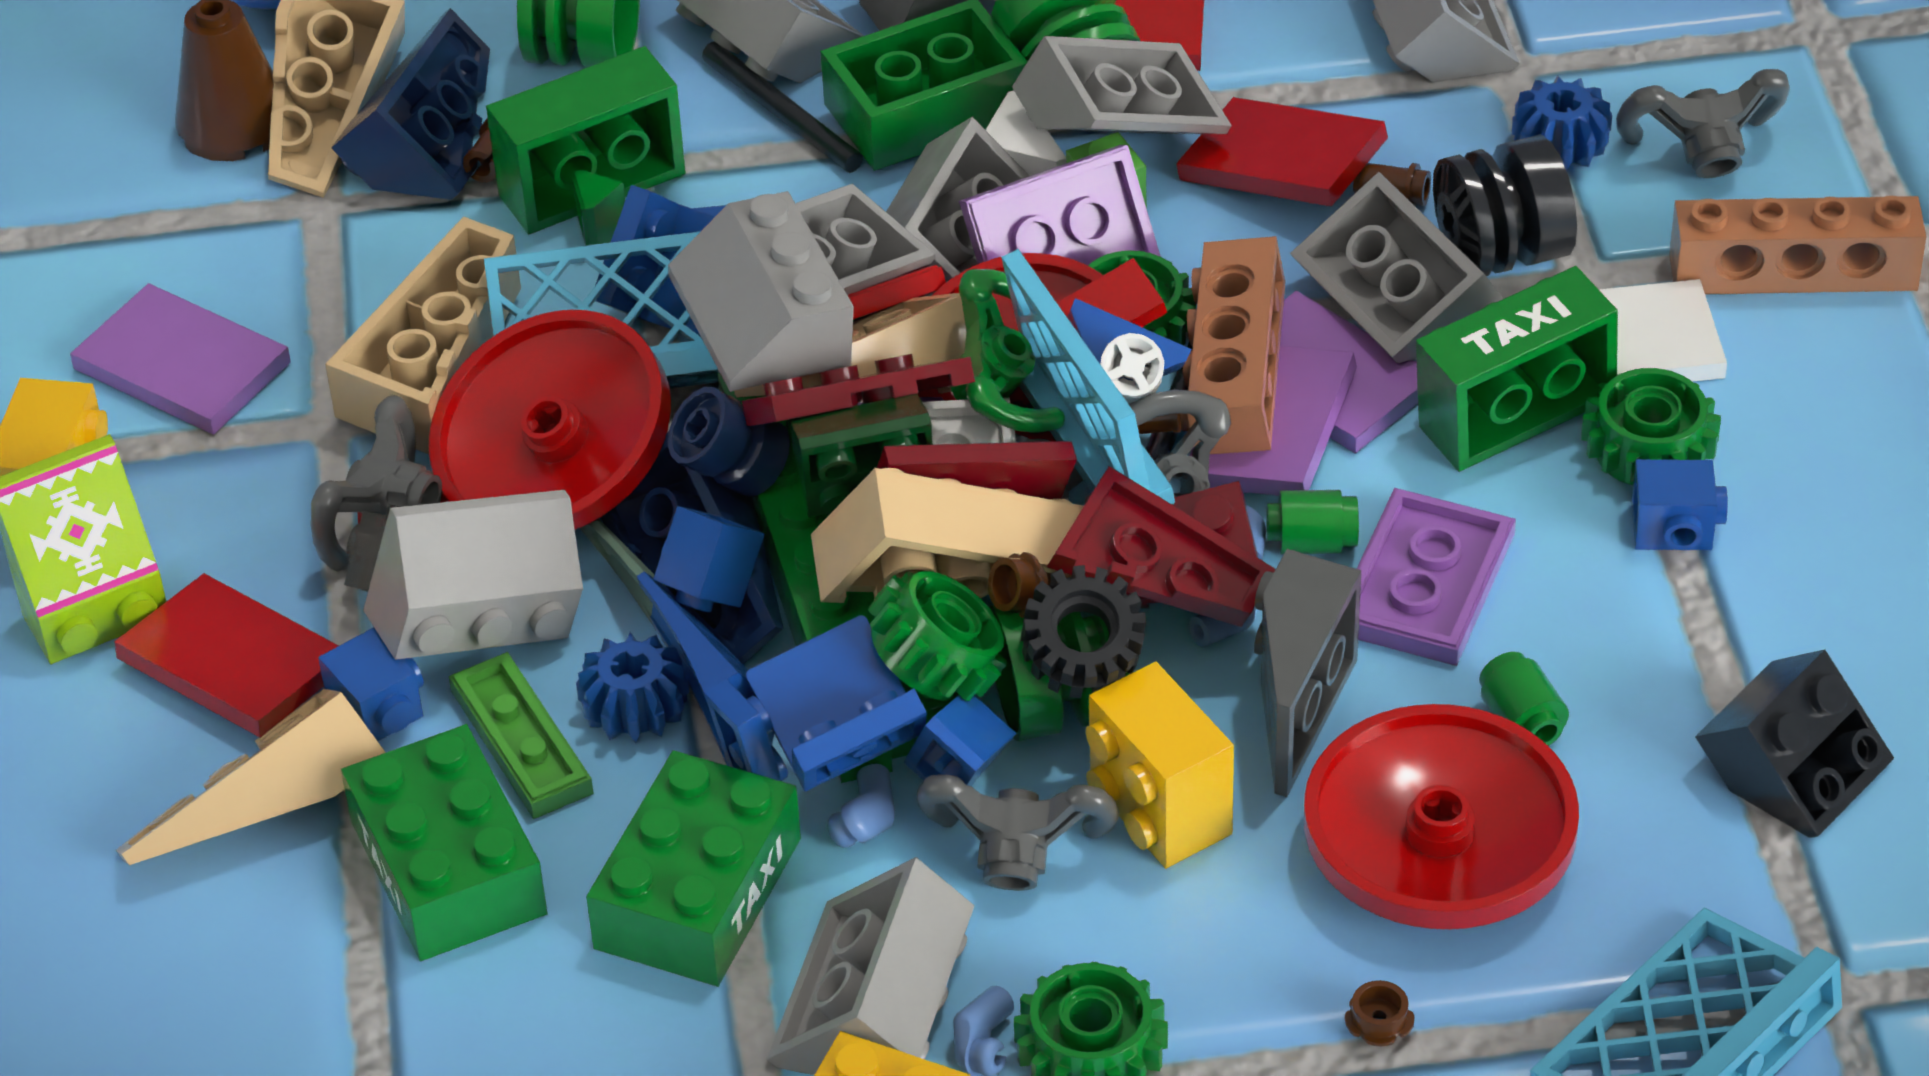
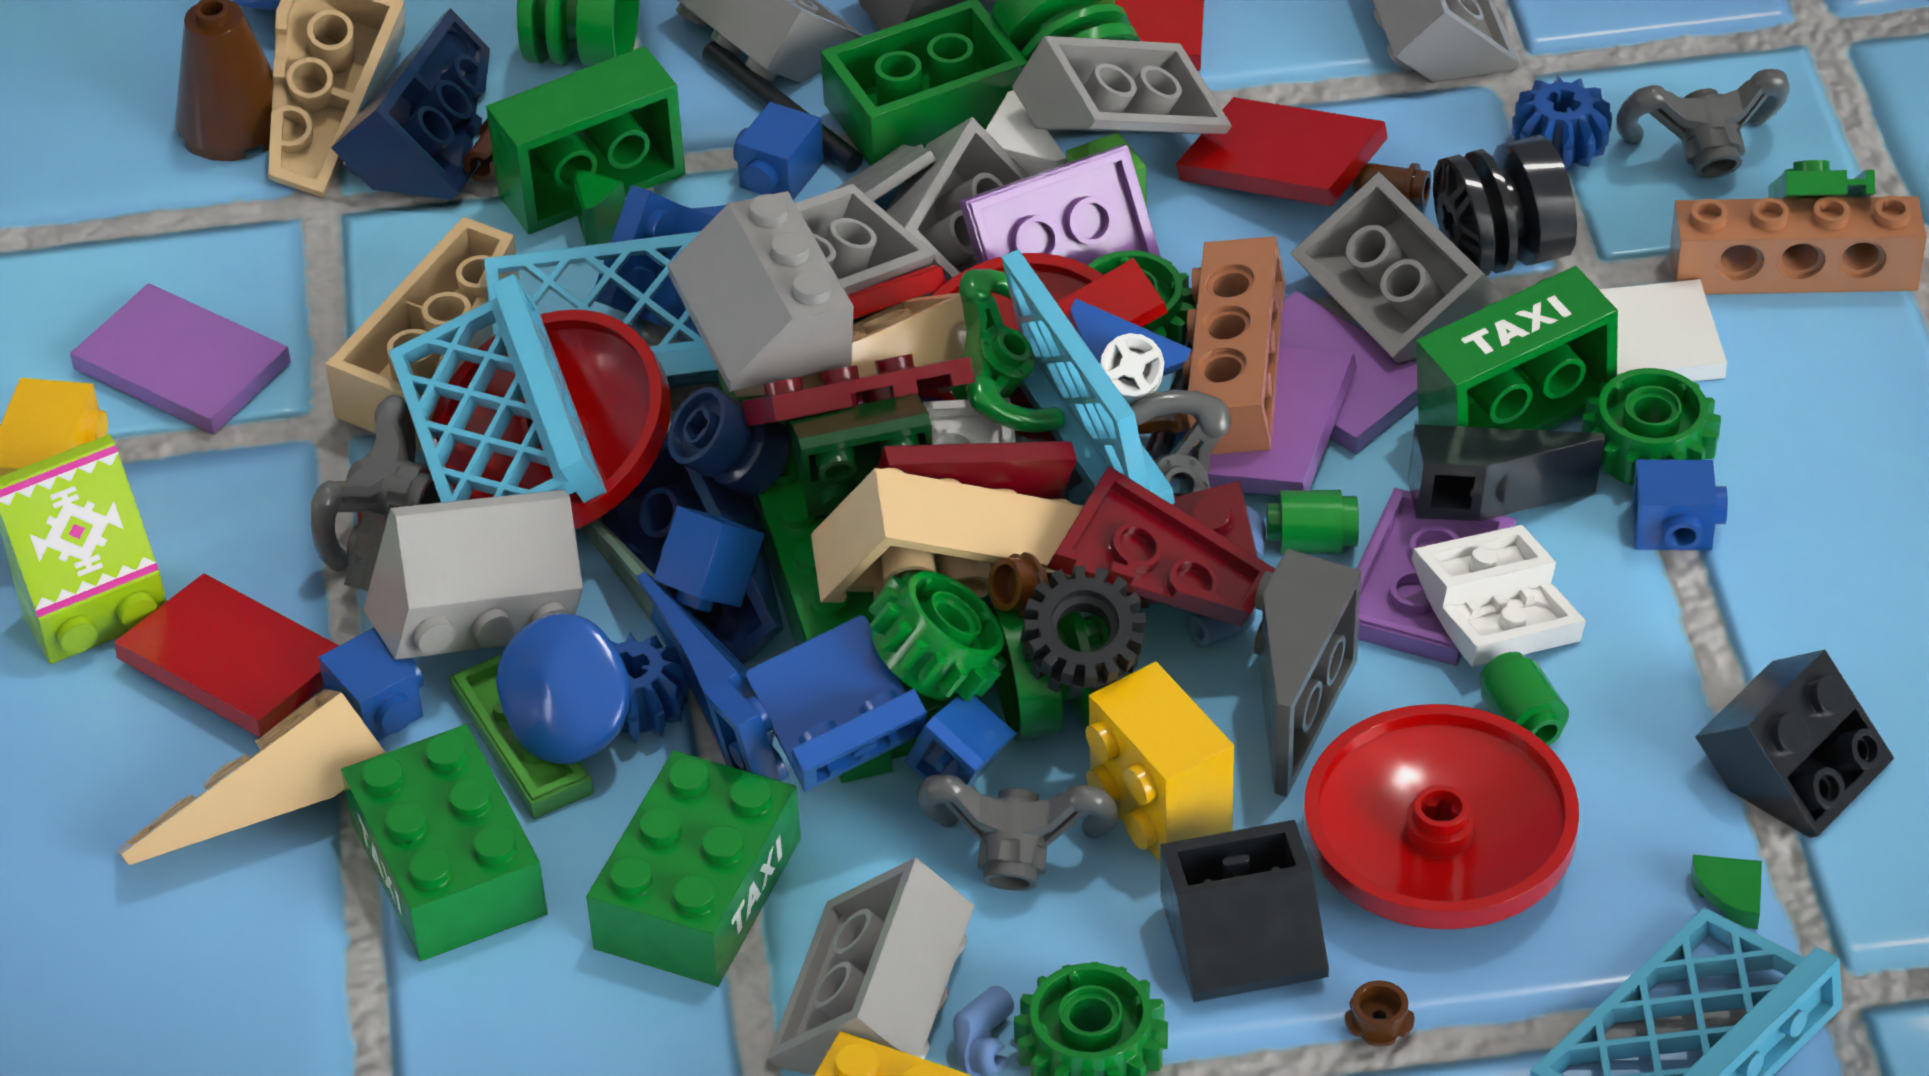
medium blue arm [827,764,895,847] -> none
none -> medium azure fence [389,273,607,503]
none -> blue piece [496,613,631,764]
none -> blue brick [733,102,824,200]
none -> light grey piece [834,144,936,201]
none -> black slope [1160,820,1329,1002]
none -> black slope [1407,424,1605,521]
none -> white slope [1411,525,1586,667]
none -> green tile [1691,855,1762,929]
none -> green plate [1768,160,1875,199]

